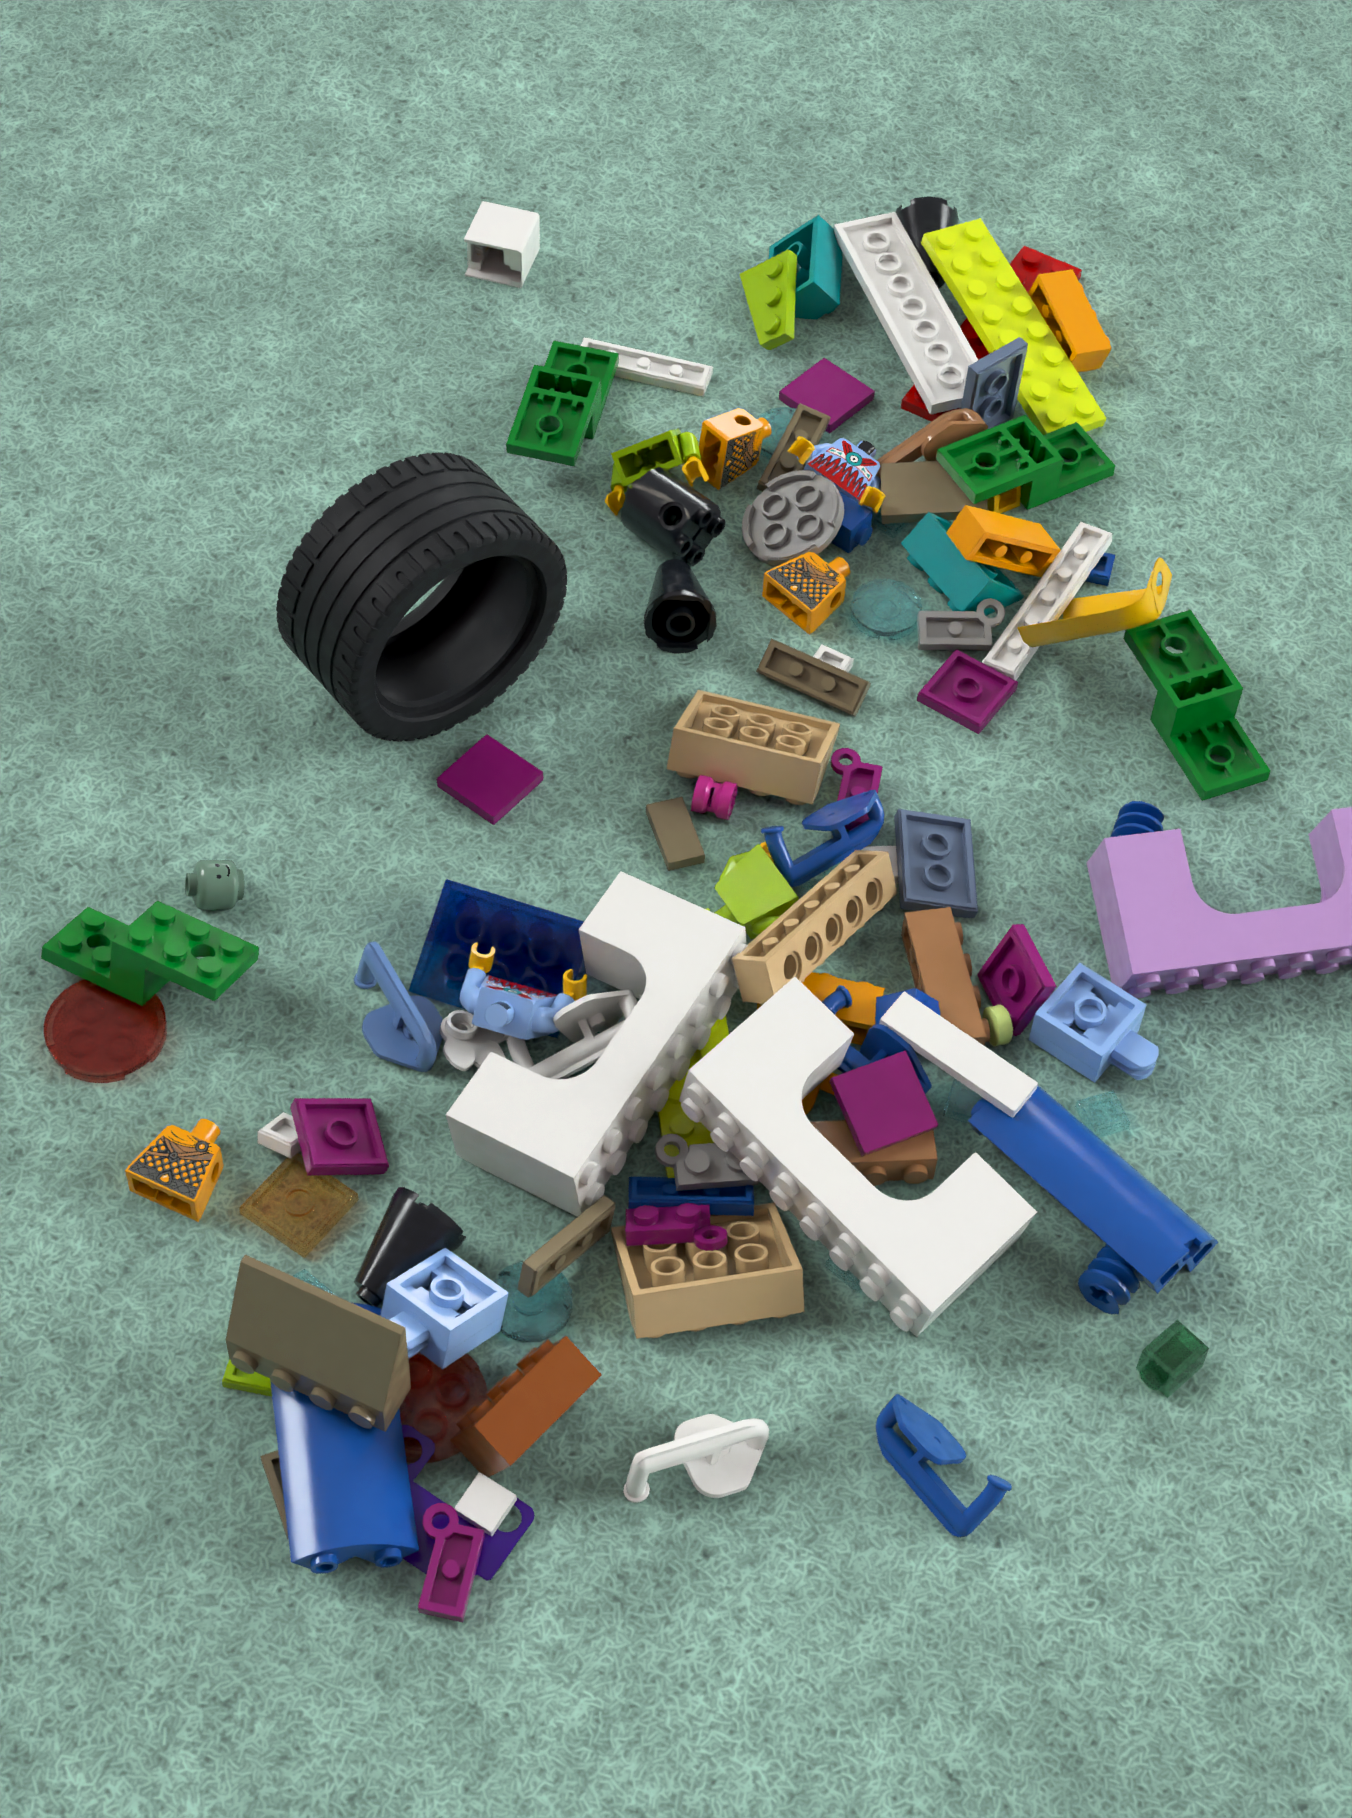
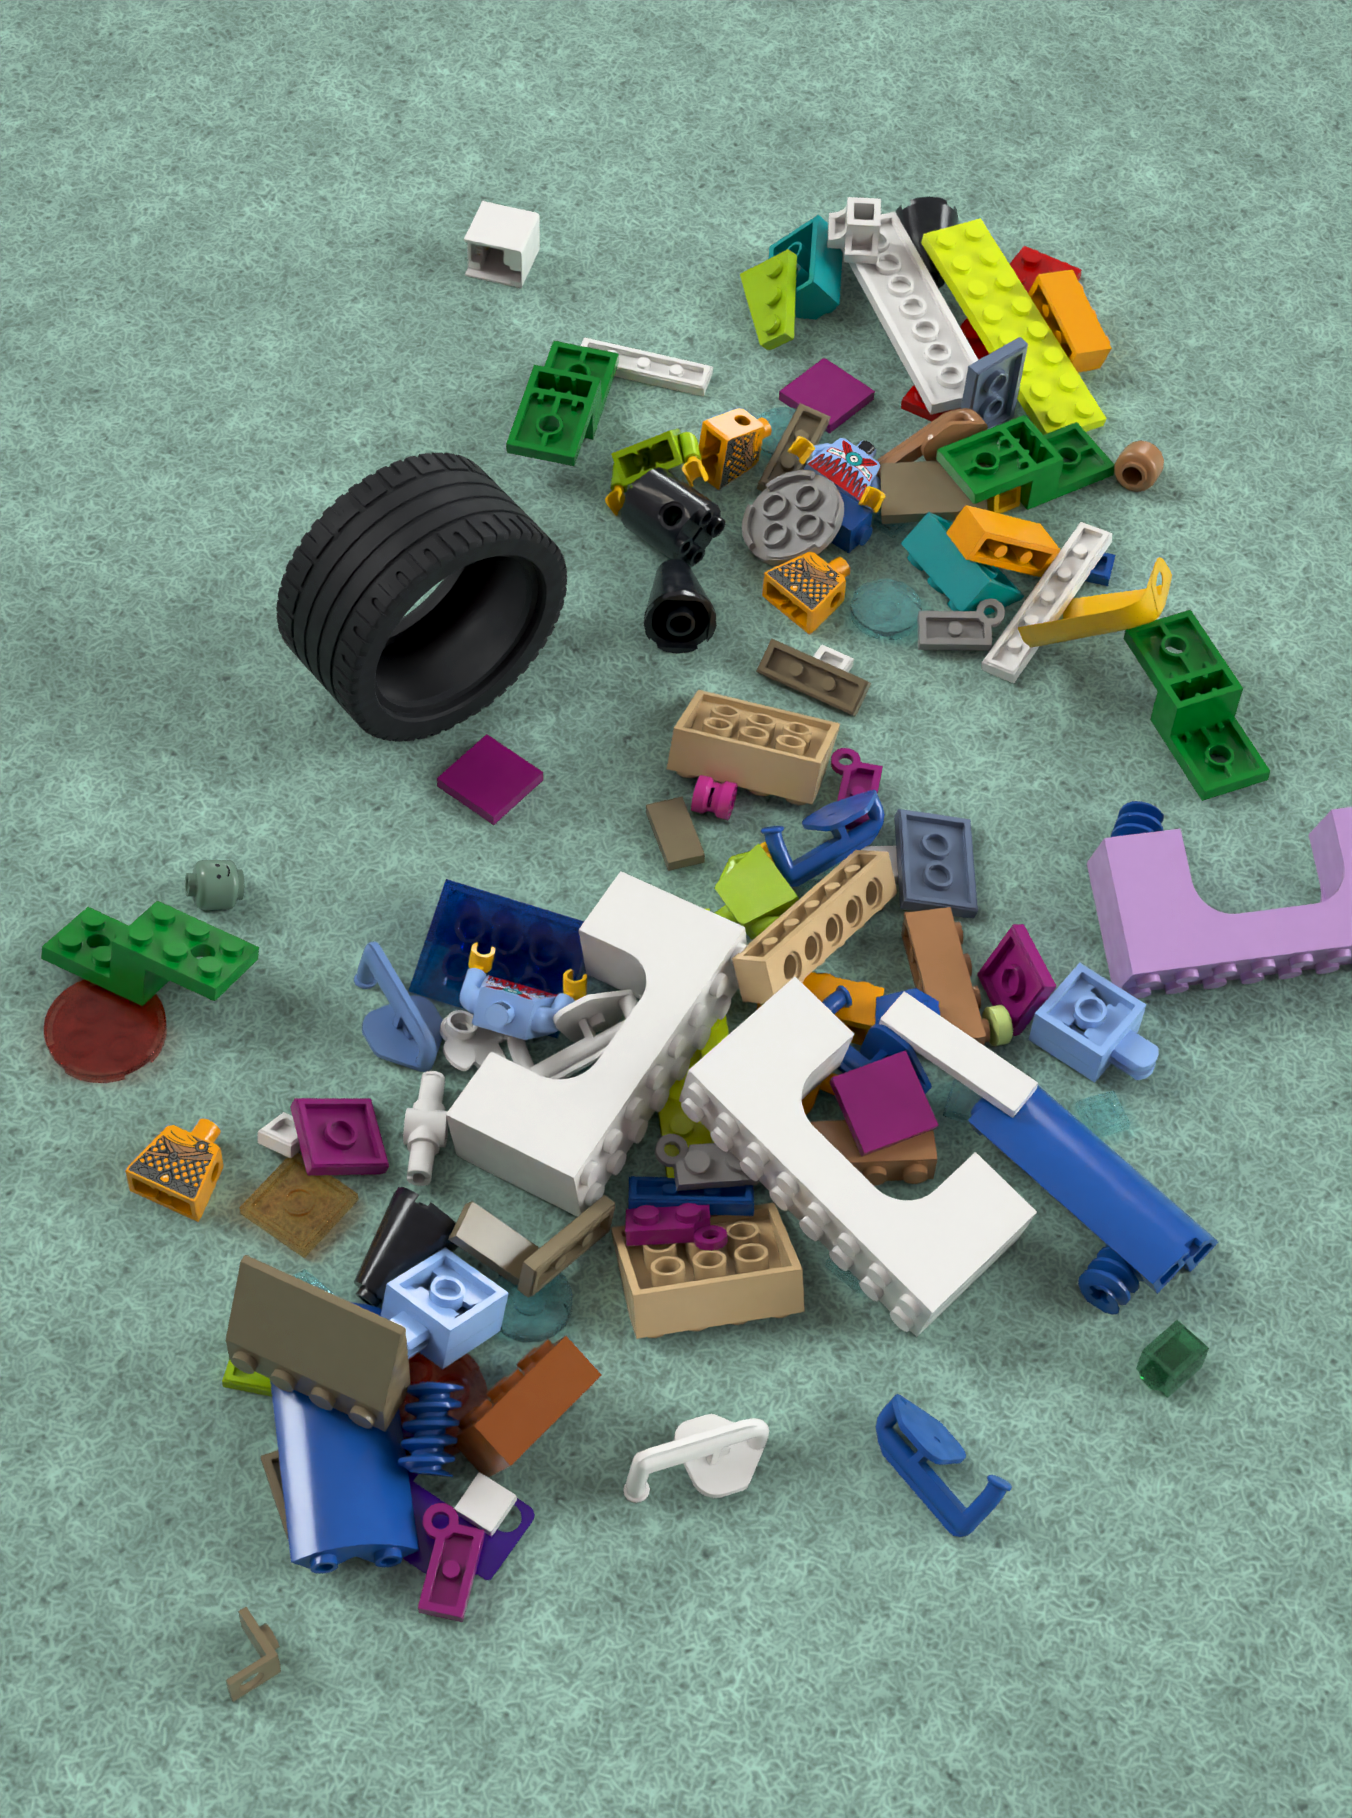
magenta tile [917,649,1018,734] -> none
none -> dark tan bracket [226,1607,281,1702]
none -> blue piece [398,1382,464,1477]
none -> white pin [403,1071,448,1186]
none -> tile [448,1201,539,1285]
none -> white brick [828,197,881,264]
none -> medium nougat head [1114,440,1164,492]

